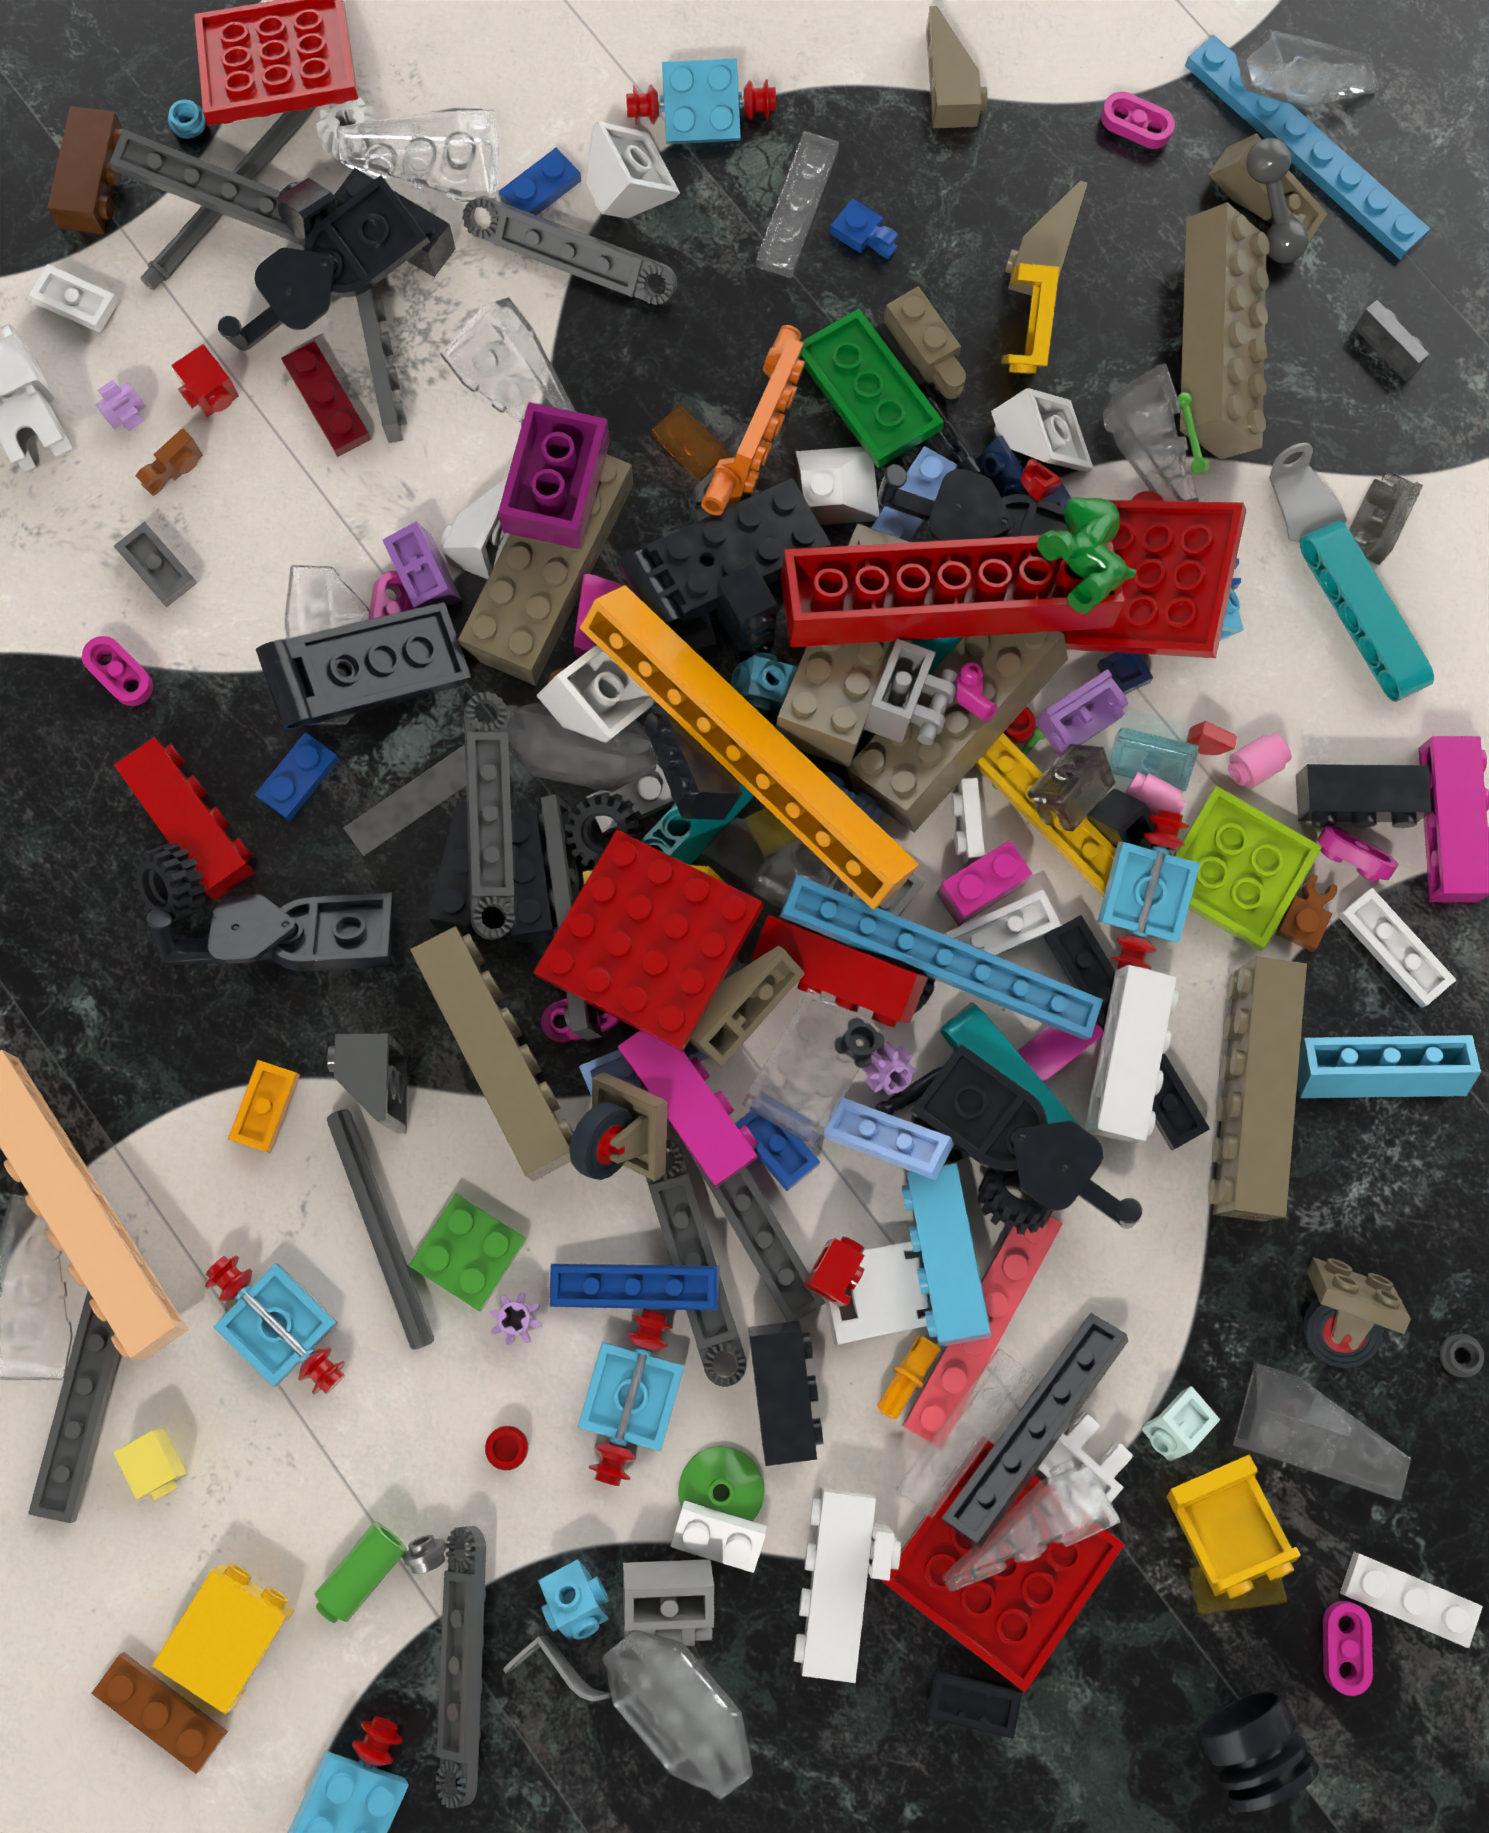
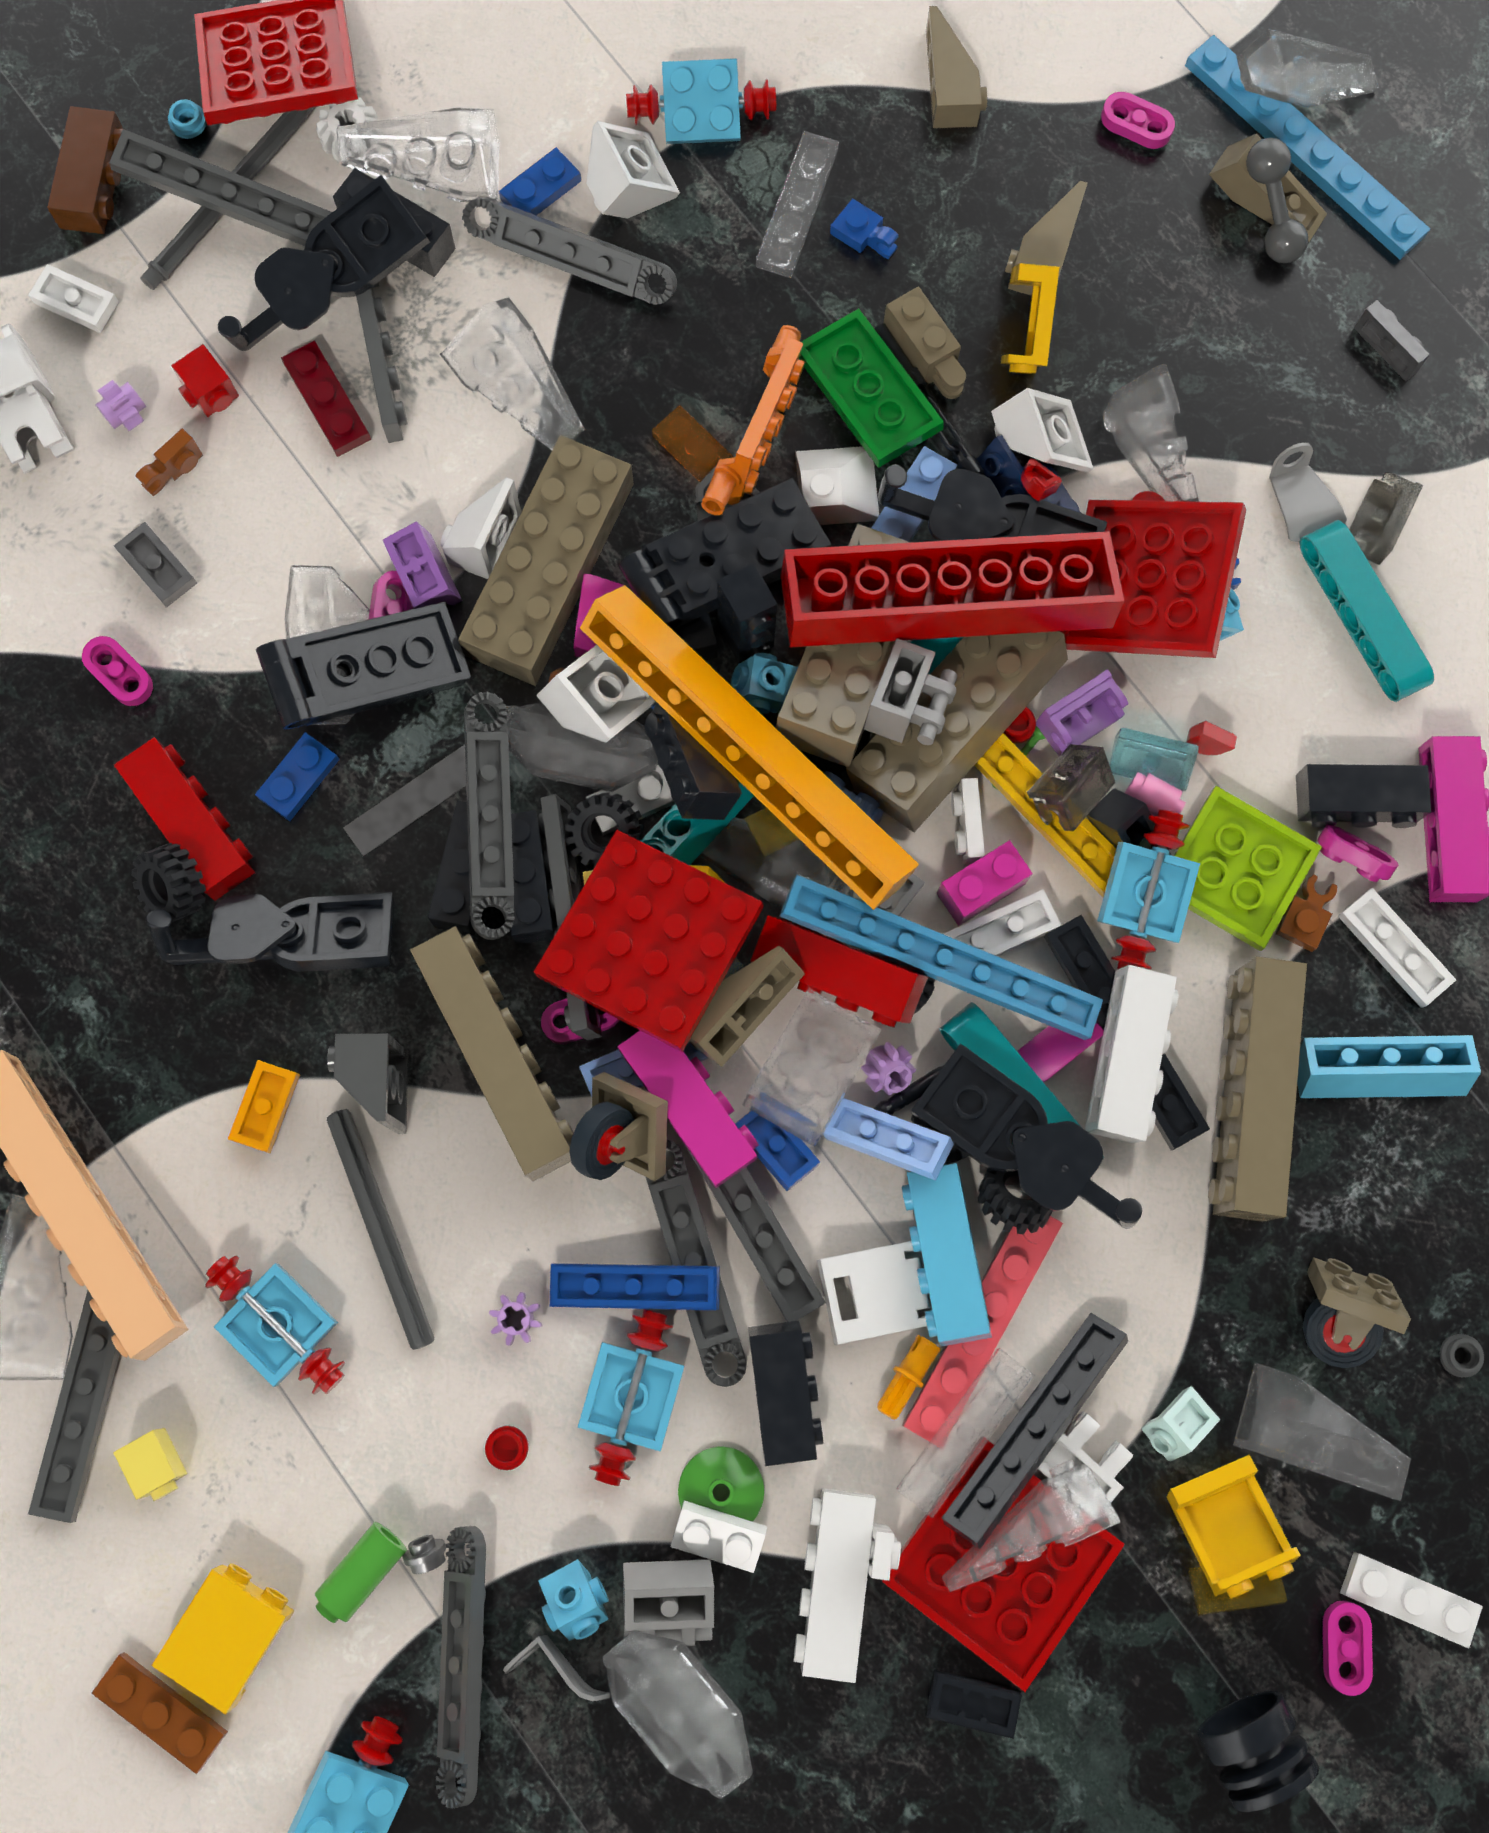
black slope [277,177,337,248] -> none
bright green plate [408,1193,527,1311] -> none
magenta brick [498,402,610,550] -> none
red brick [803,1236,865,1307] -> none
black plate [834,1018,885,1068] -> none
dark pink arm [956,663,998,722] -> none
green animal [1038,497,1136,614] -> none
dark blue plate [1097,653,1153,695] -> none
bright green hinge [1176,392,1209,474] -> none
dark tan brick [1180,202,1269,459] -> none
bright pink brick [1228,733,1292,789] -> none

